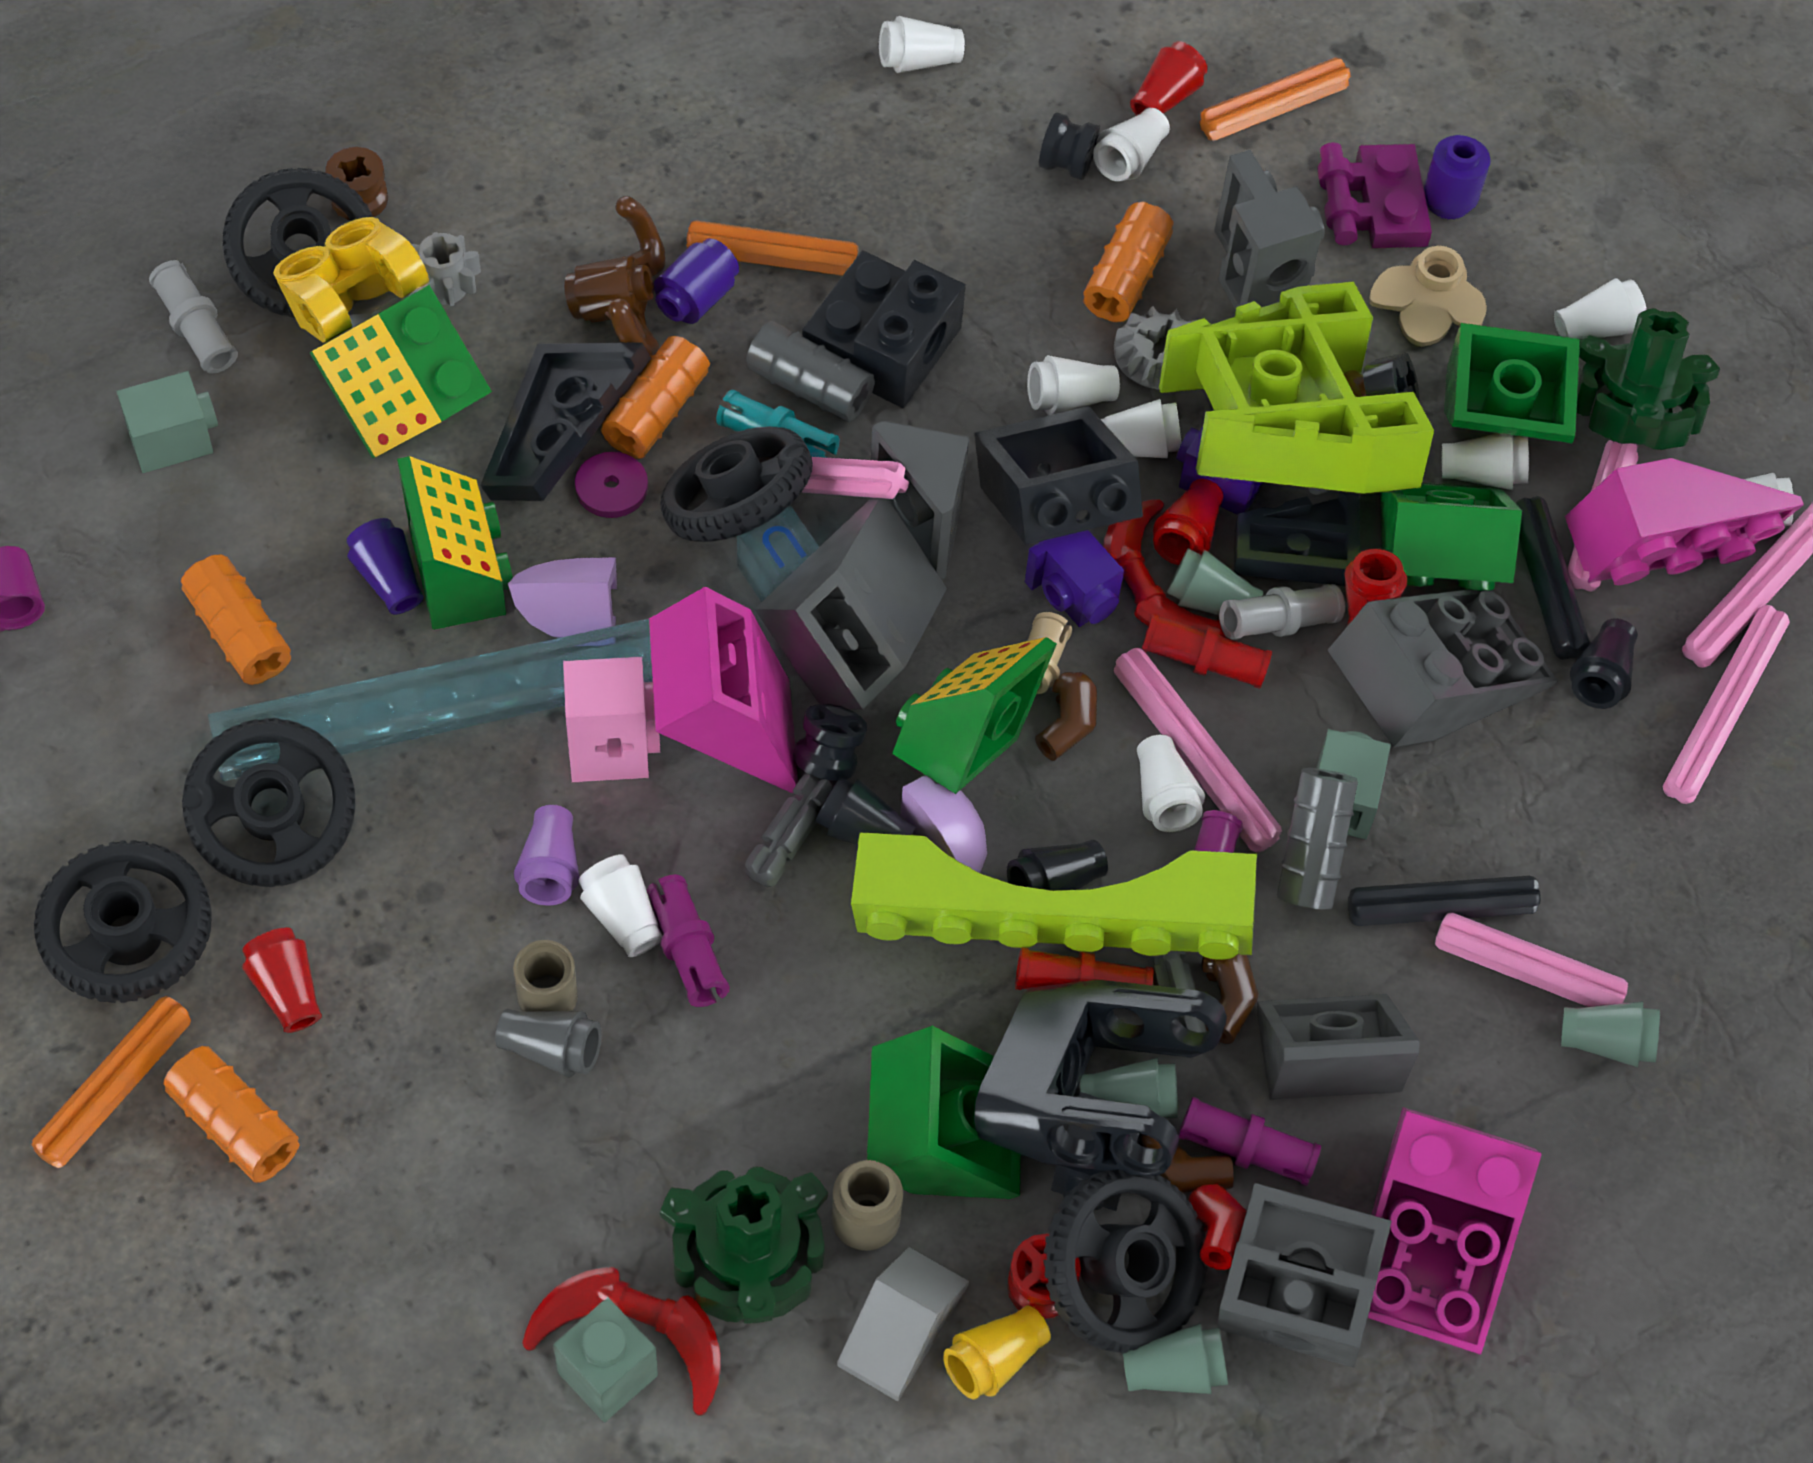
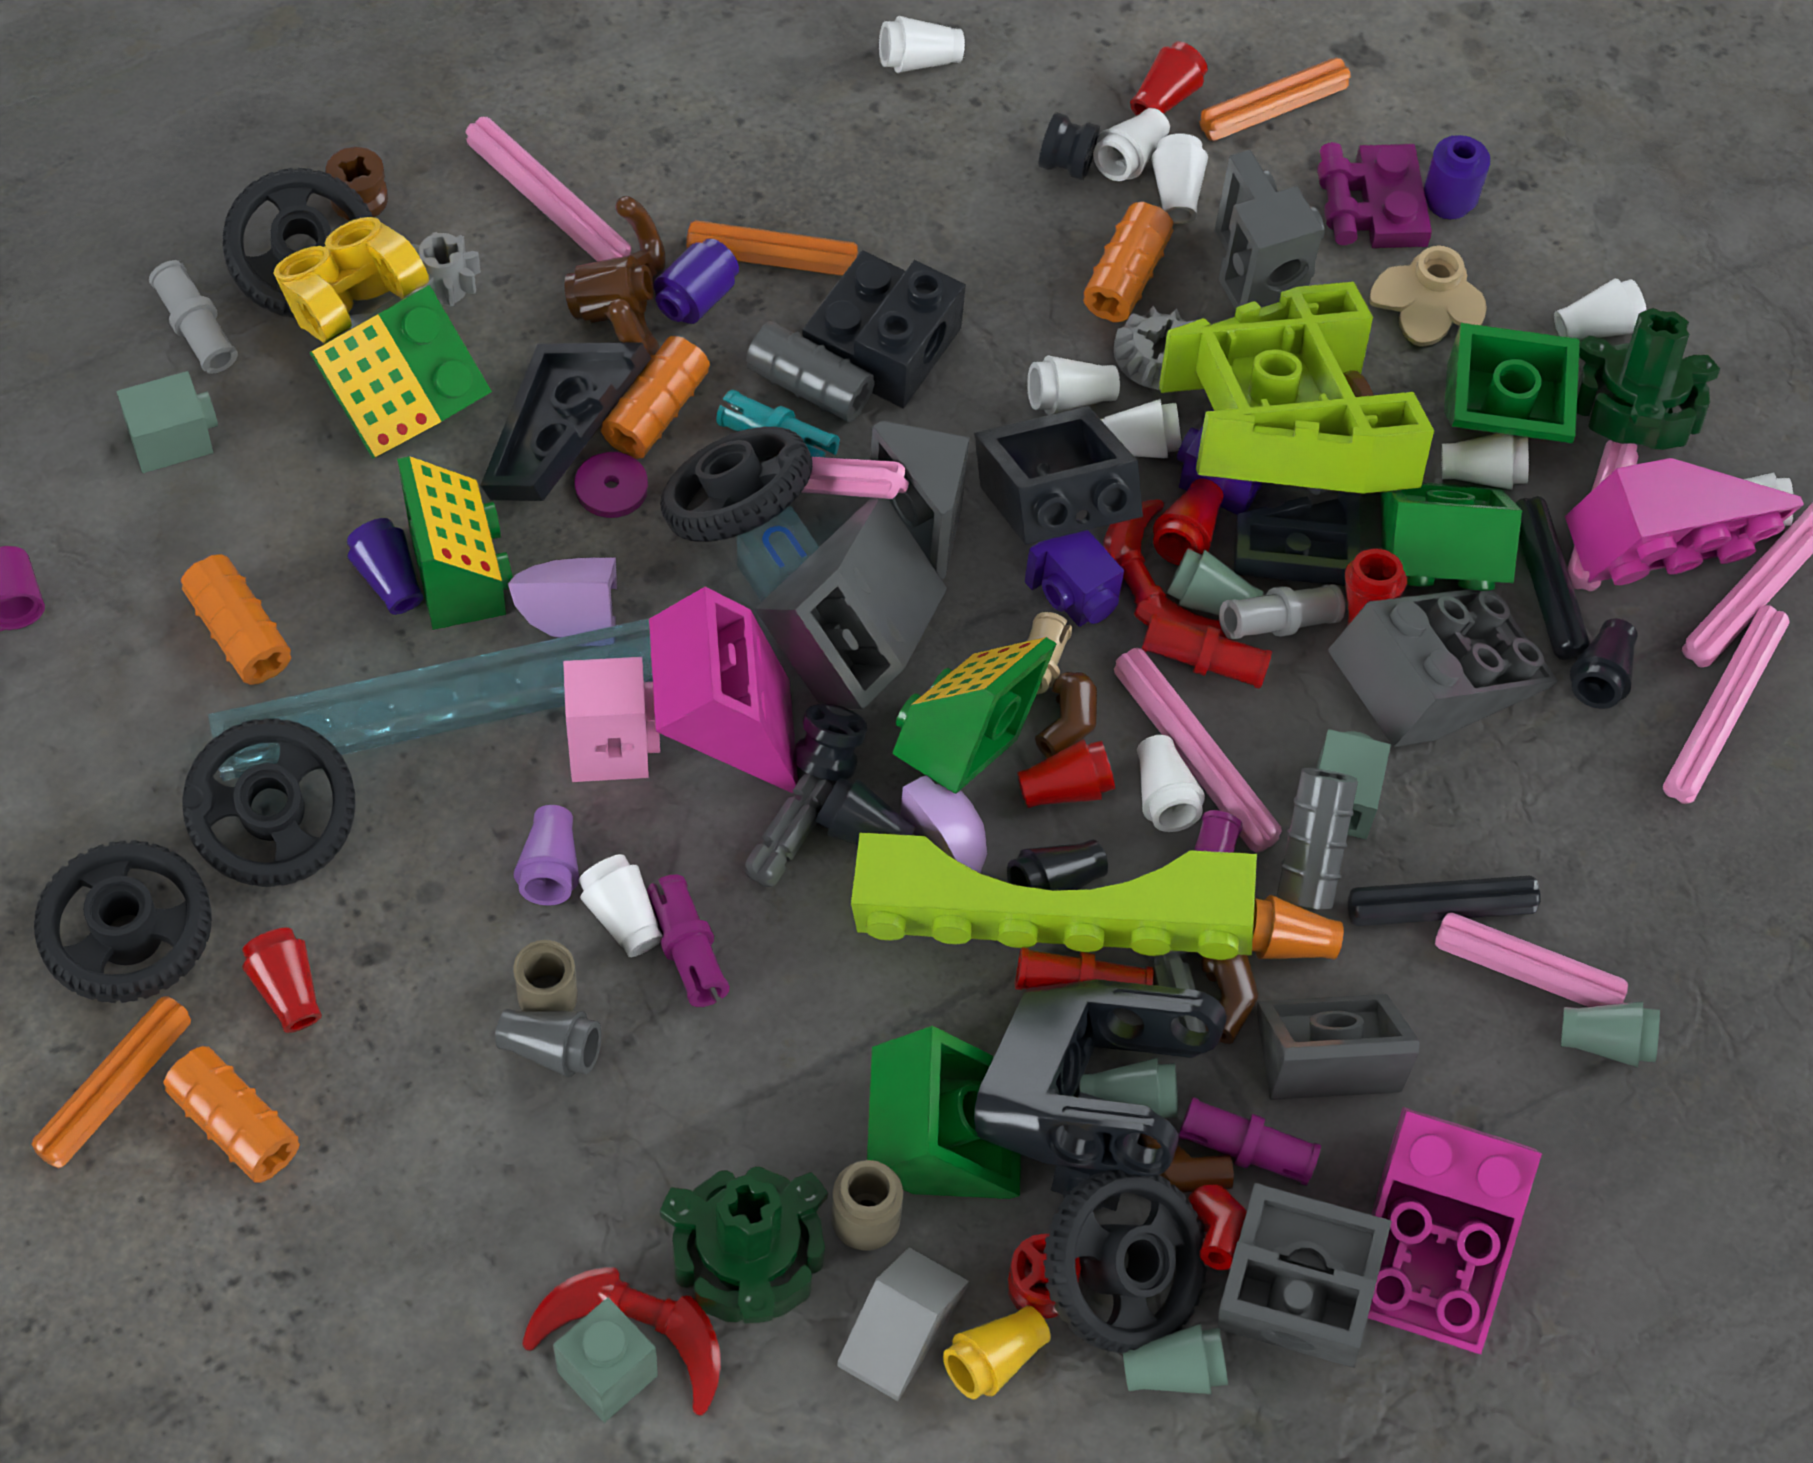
black beam [1363,352,1419,401] -> none
none -> bright pink axle [466,117,632,262]
none -> red cone [1017,739,1116,809]
none -> white cone [1151,134,1208,224]
none -> orange cone [1252,895,1344,960]

